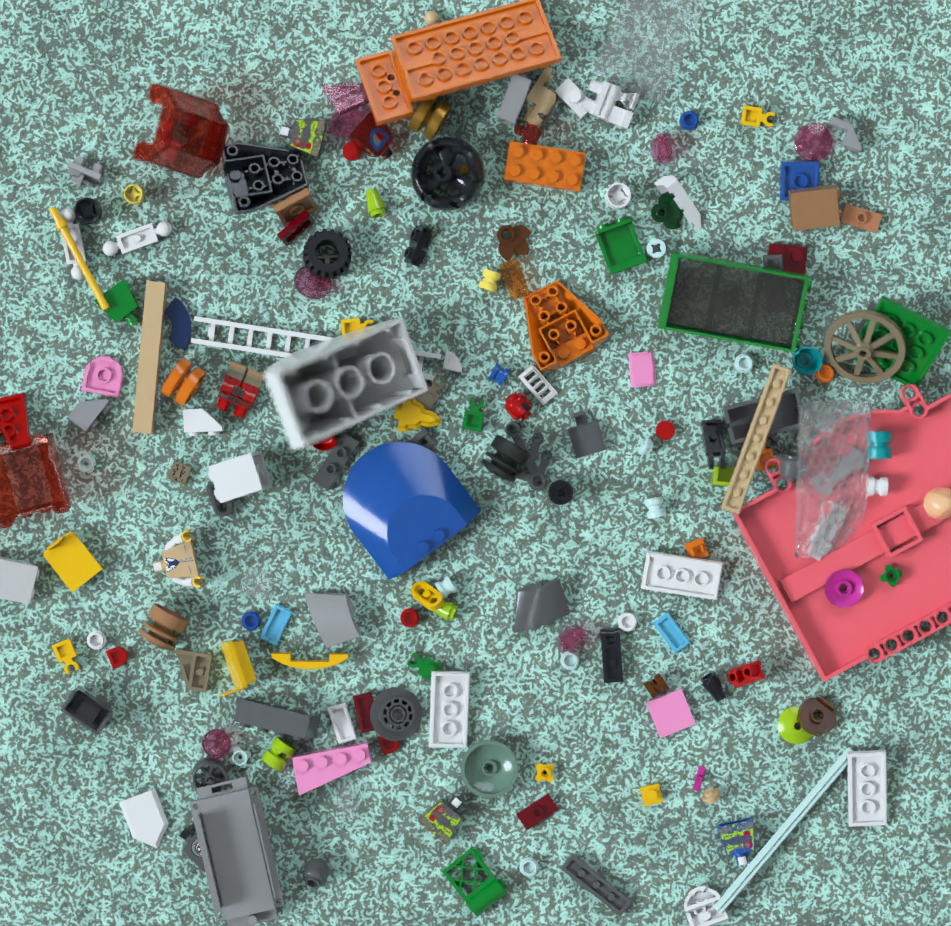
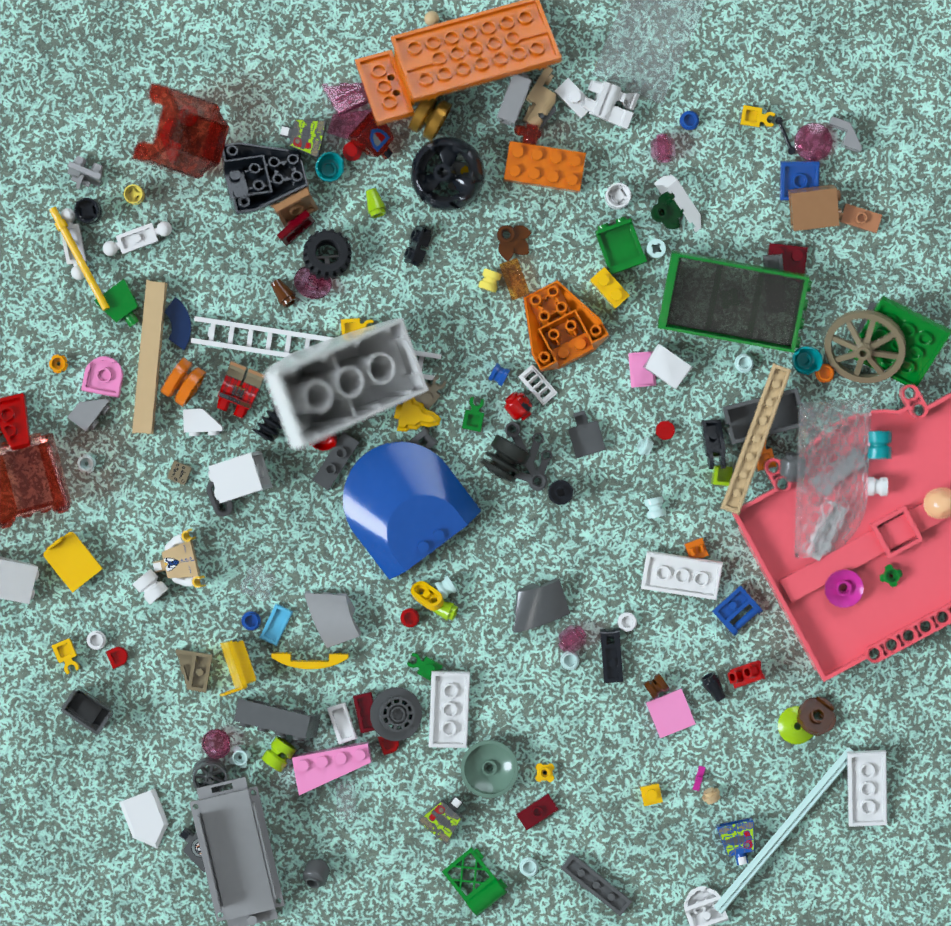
medium nougat wheel [138,603,189,651] -> none
white tile [443,350,462,373] -> none
medium azure tile [653,612,691,654] -> none
none -> light orange plate [49,354,68,373]
none -> white wheel [132,568,169,605]
none -> black piece [252,404,284,442]
none -> reddish brown cone [271,279,297,308]
none -> teal hair [315,152,344,182]
none -> yellow brick [589,267,630,309]
none -> white piece [643,344,693,389]
none -> blue plate [712,585,763,636]
none -> black hinge [775,117,796,155]

